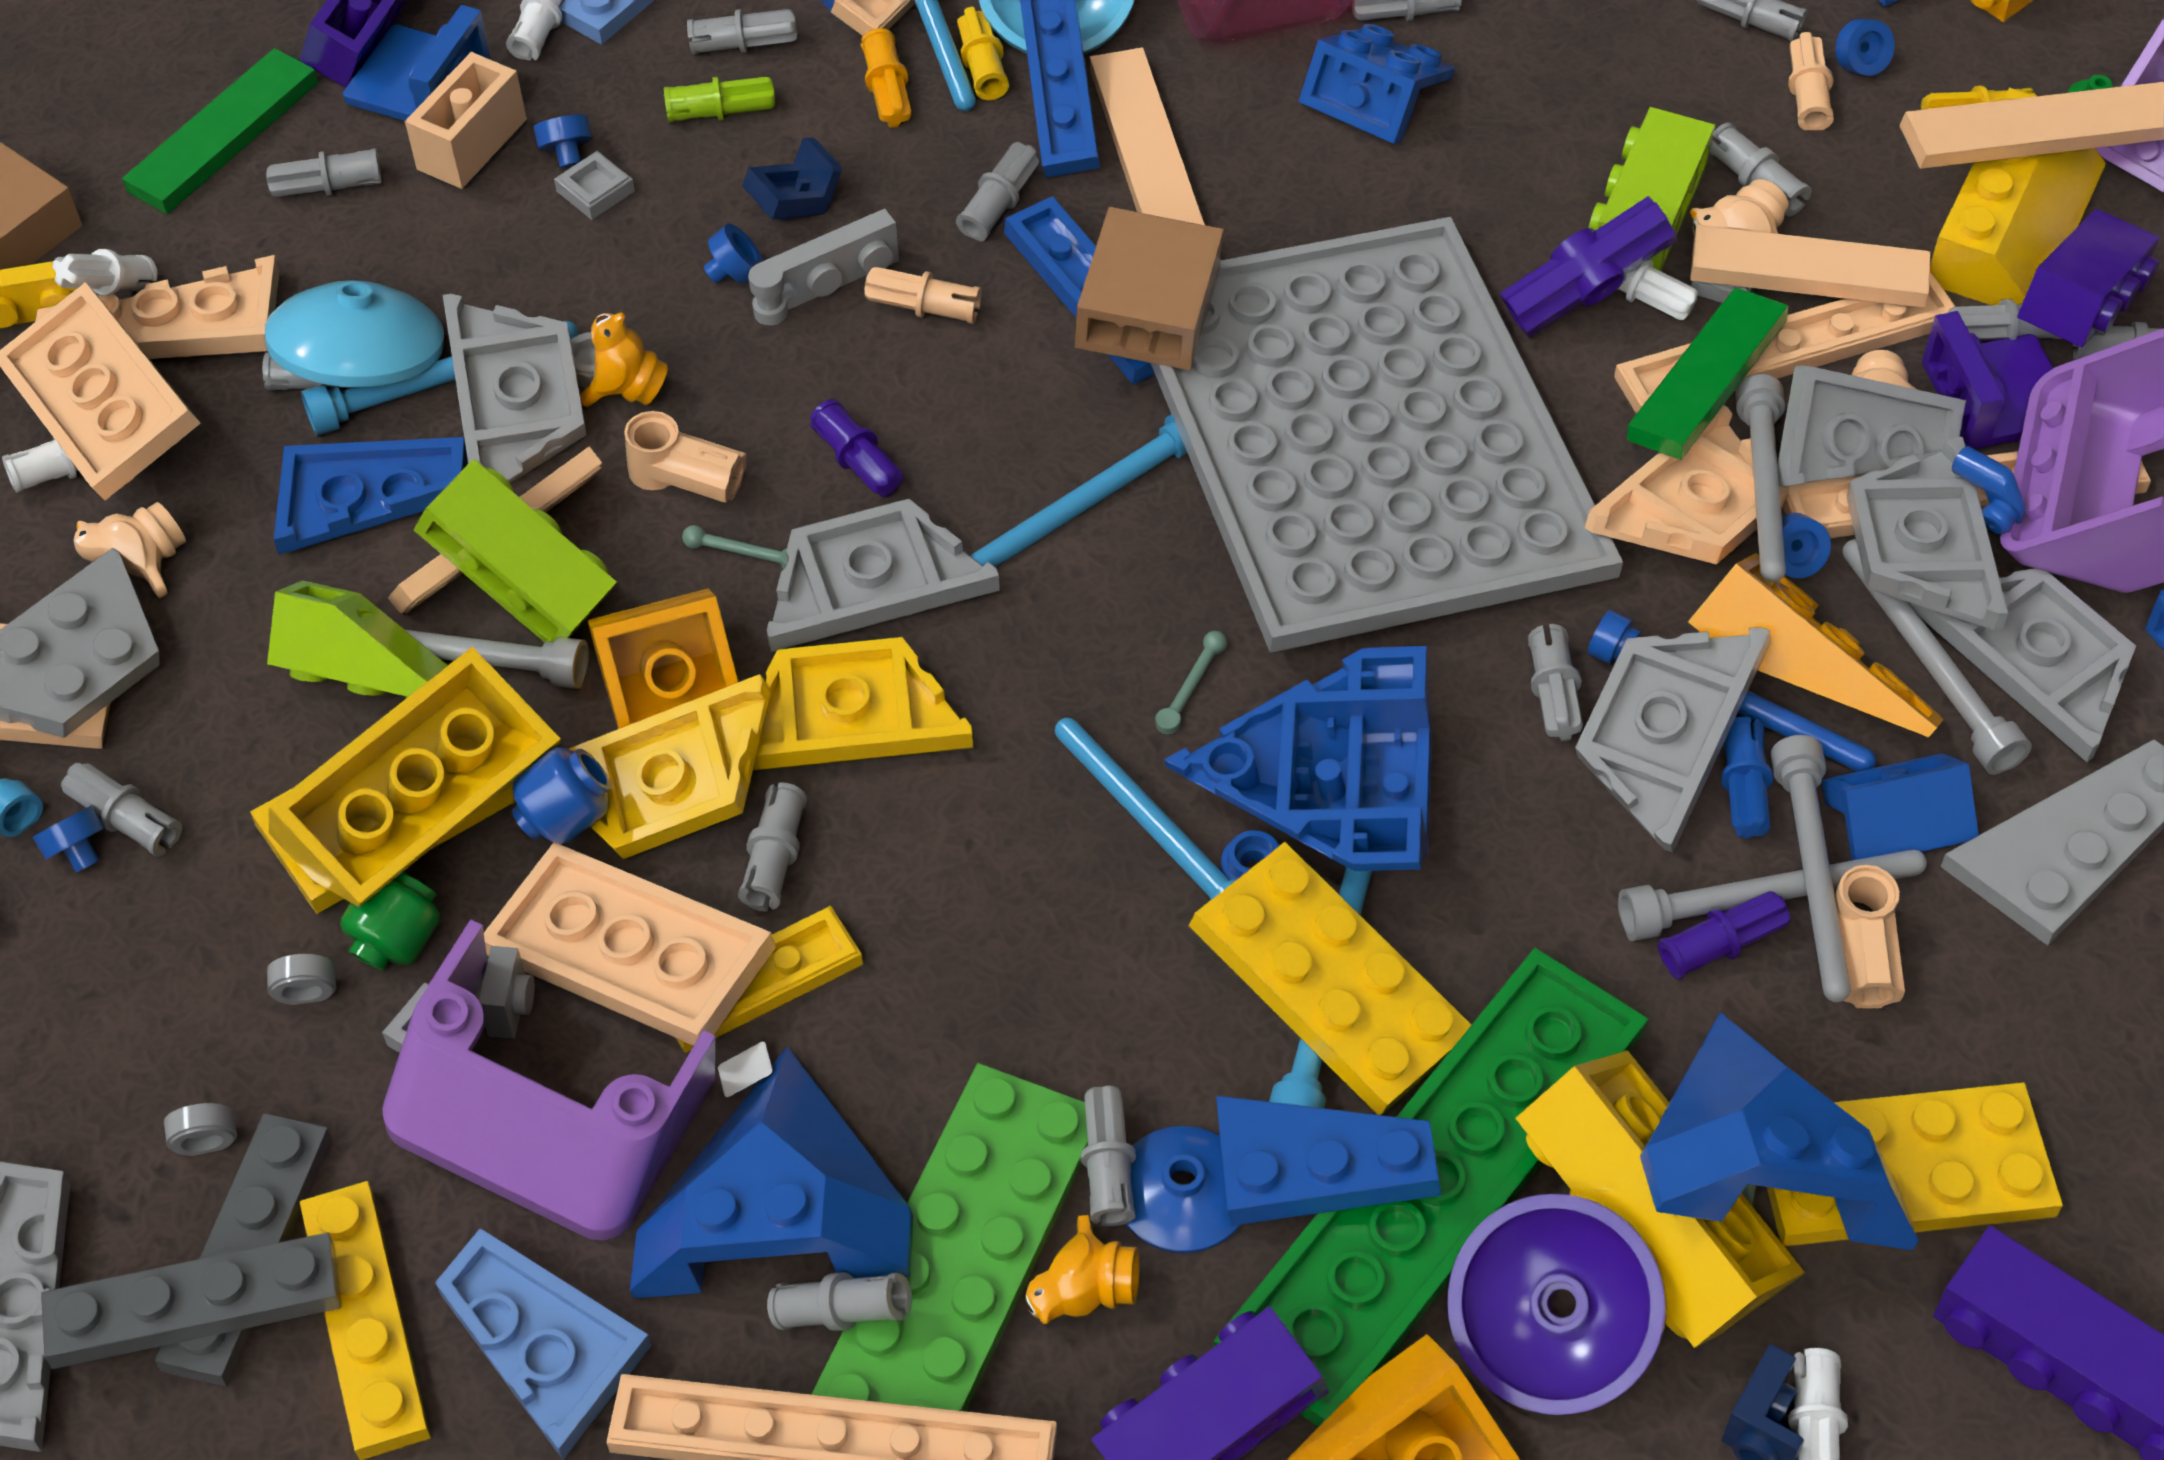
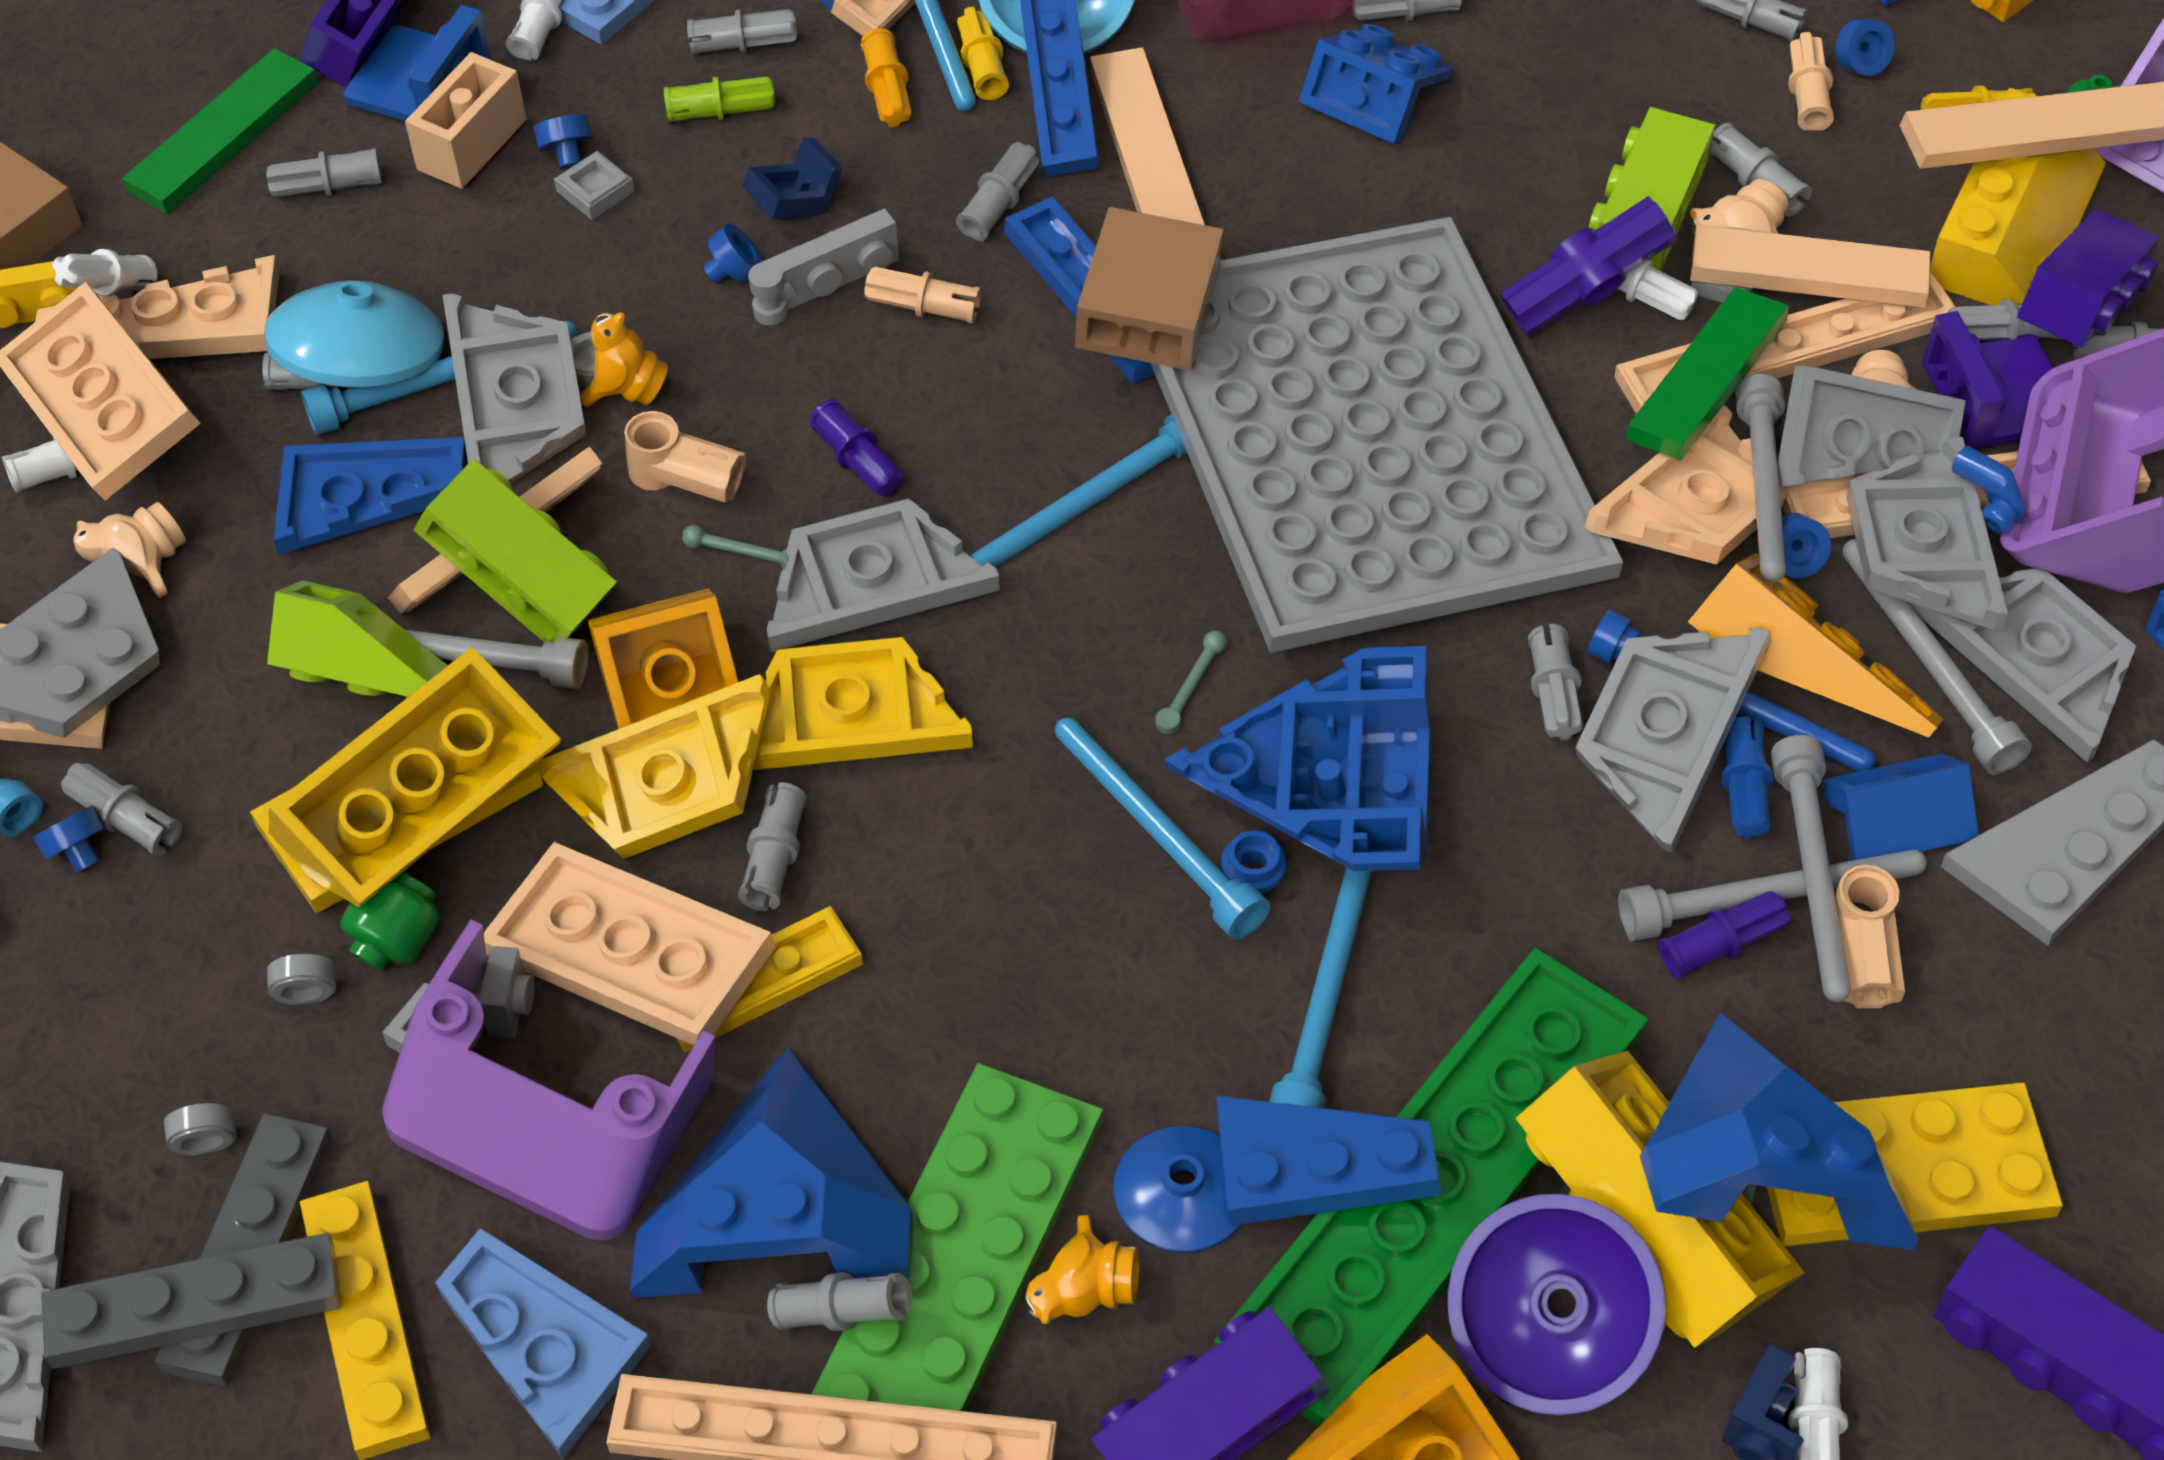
blue head [512,747,612,844] -> none
white sticker [718,1042,773,1097] -> none
light grey axle [1080,1085,1136,1226] -> none
yellow plate [1189,842,1471,1115] -> none

